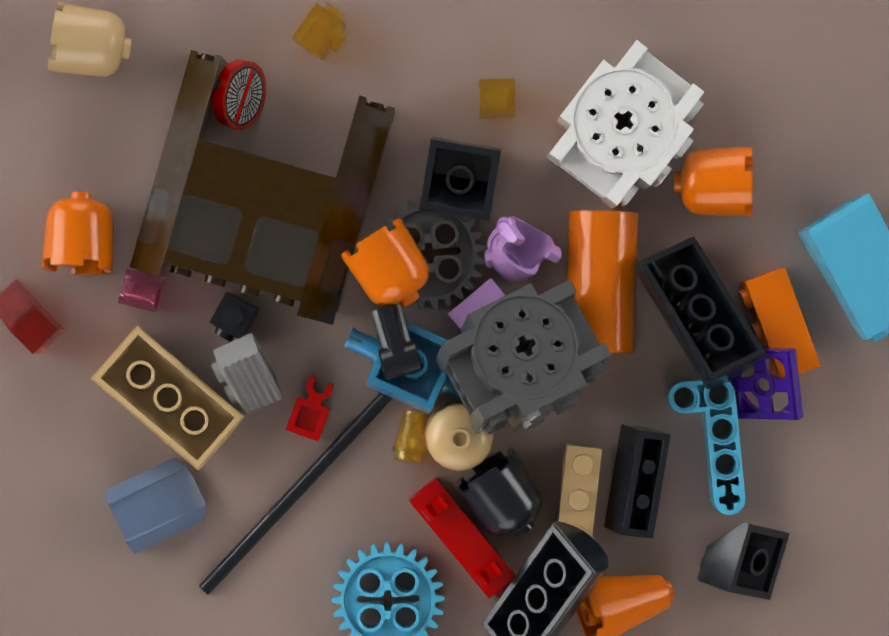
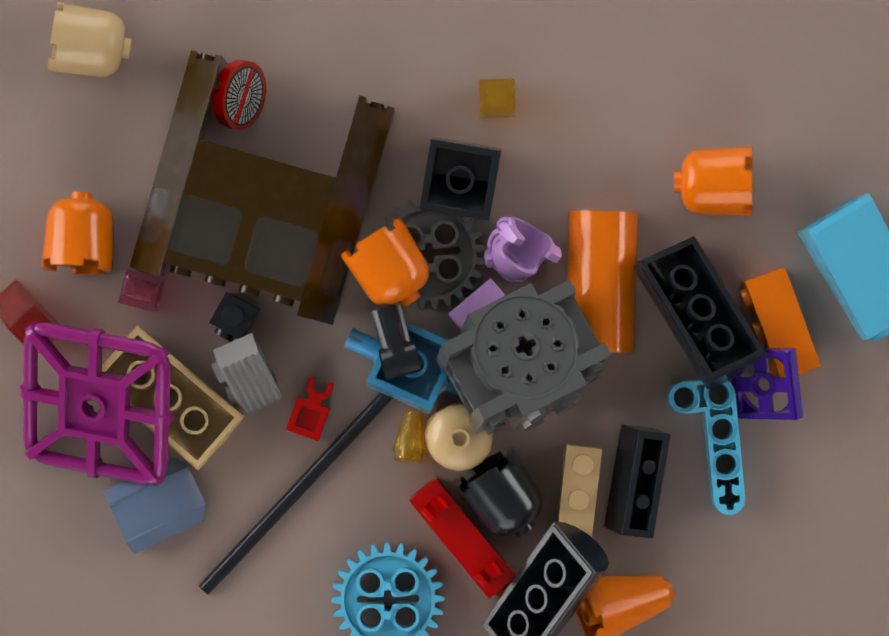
clear yellow brick [292,3,347,61] -> none
white piece [546,40,704,209] -> none
black slope [697,522,790,600] -> none
none -> magenta plate [20,322,173,486]

